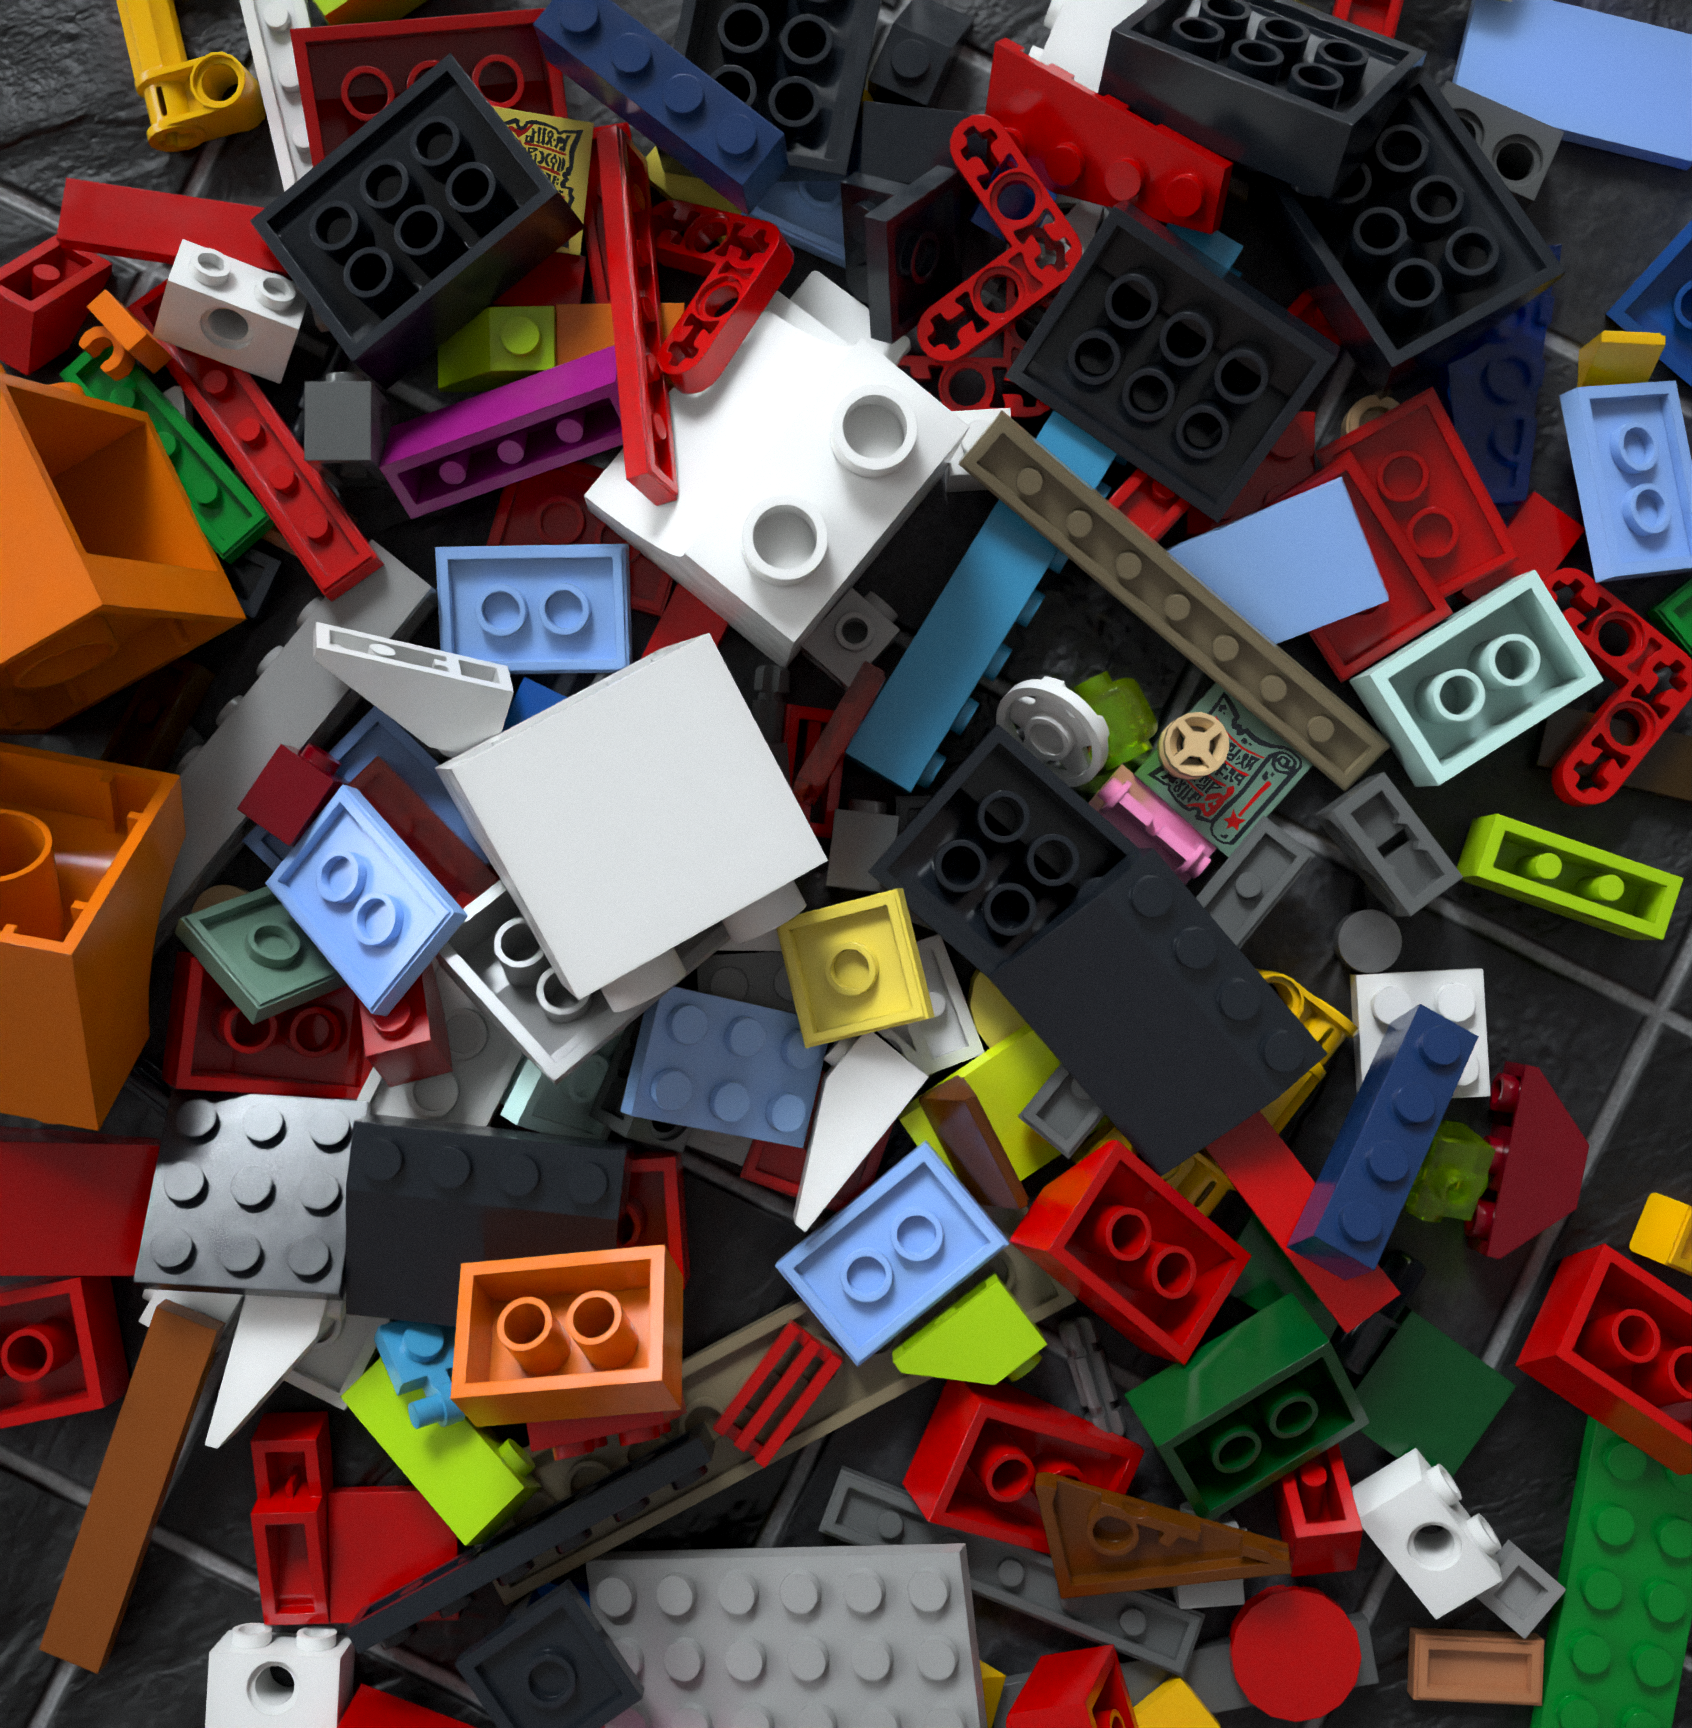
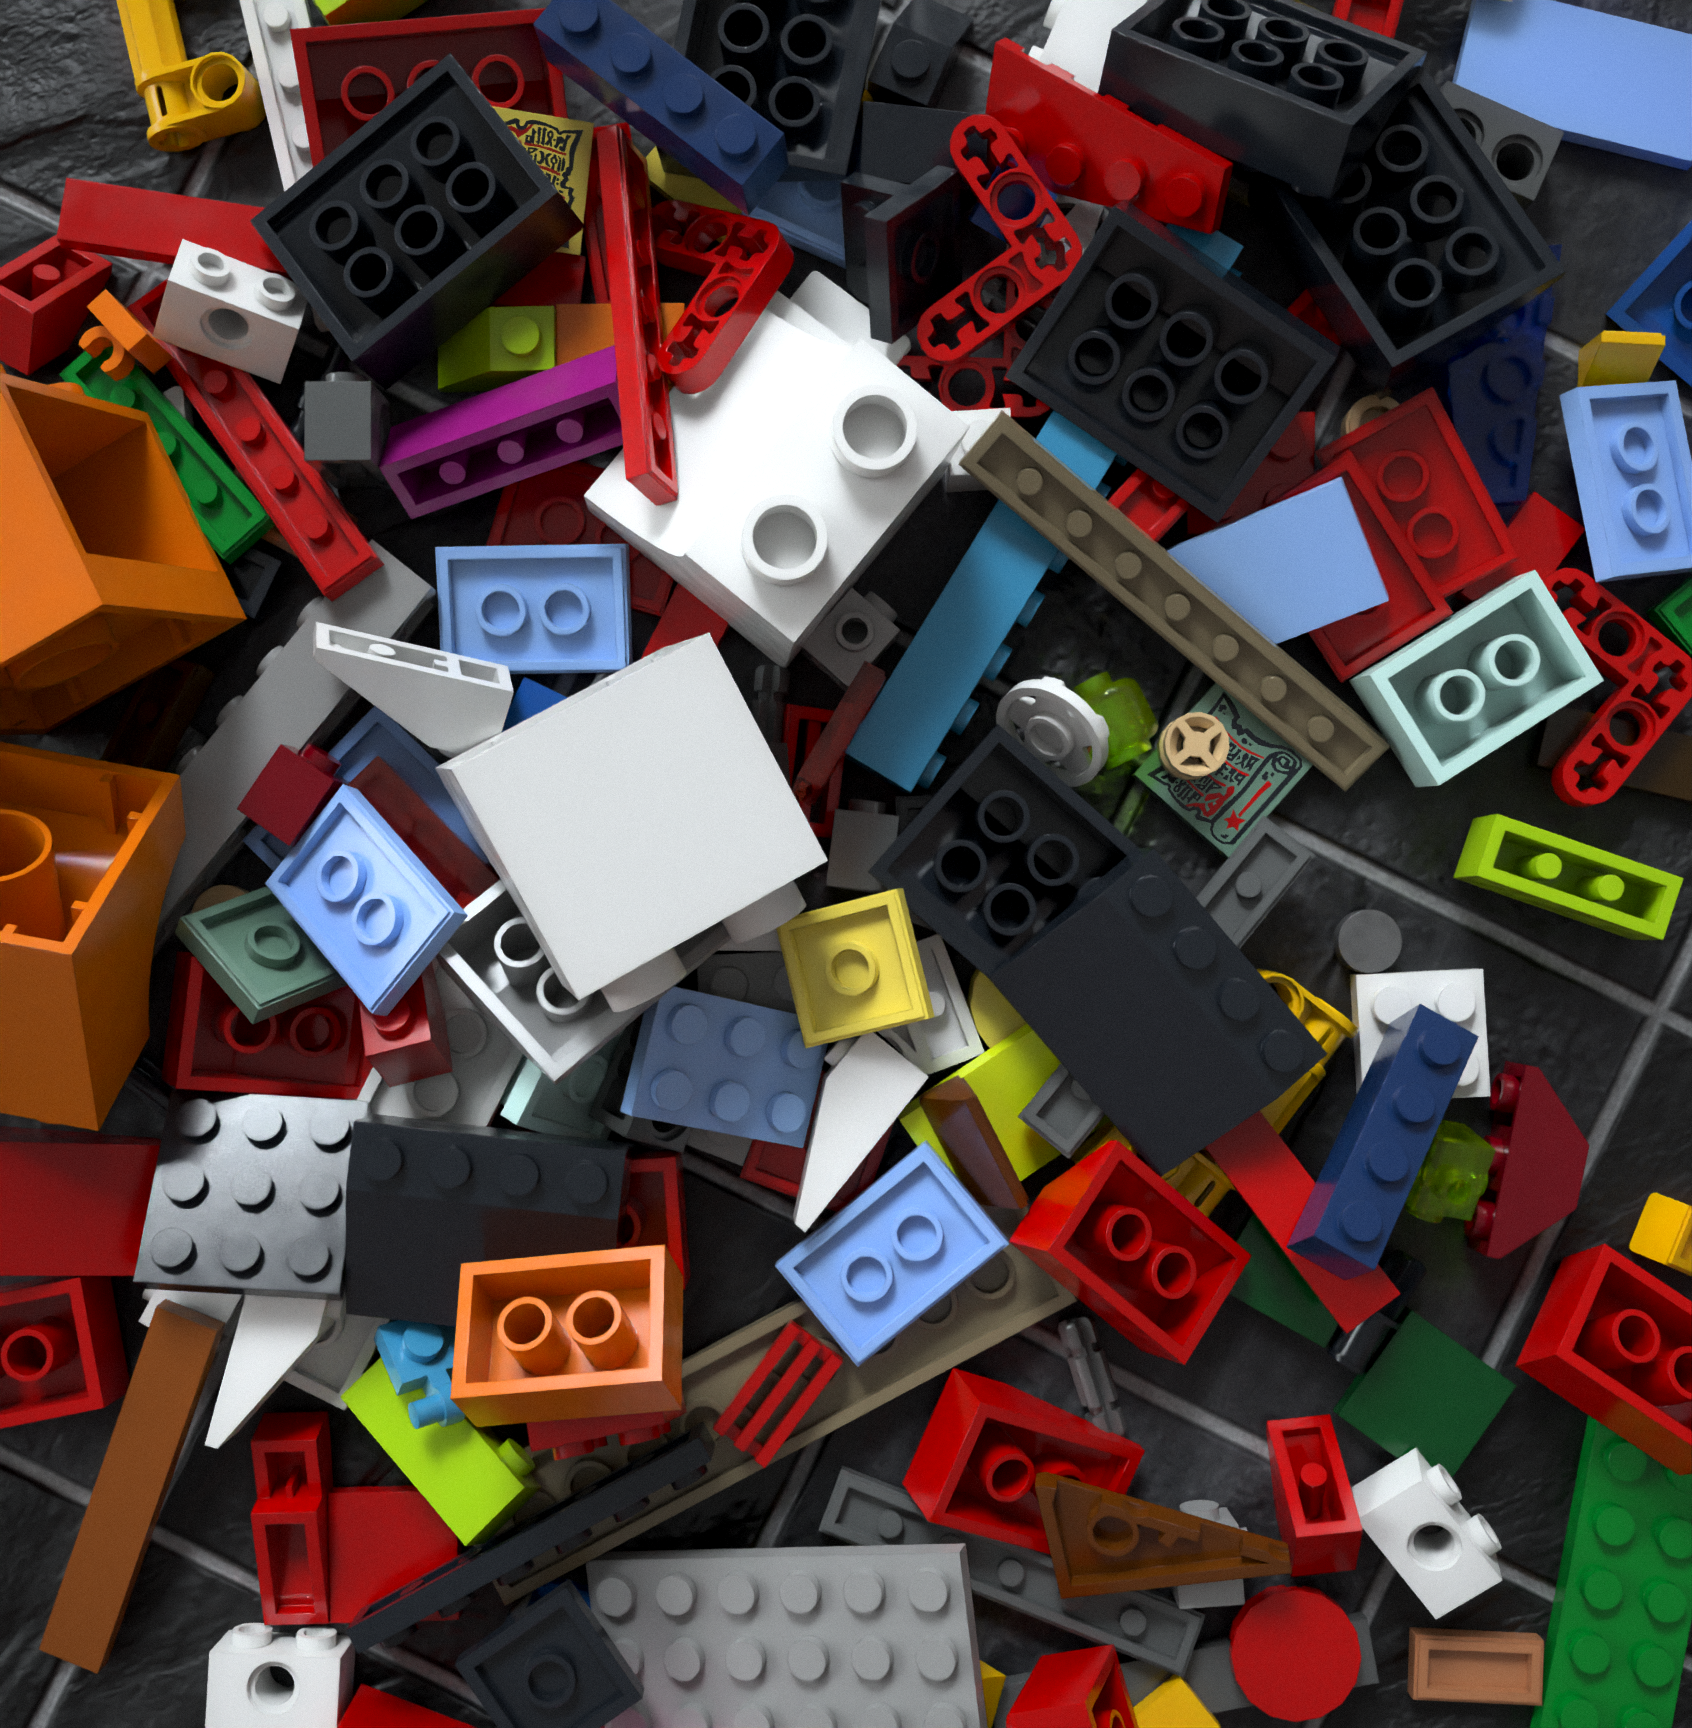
lime slope [892,1270,1047,1385] -> none
bright pink hinge [1088,764,1217,885] -> none
dark green brick [1124,1292,1370,1521] -> none
dark grey brick [1314,772,1463,917] -> none
light grey plate [1475,1539,1566,1639] -> none

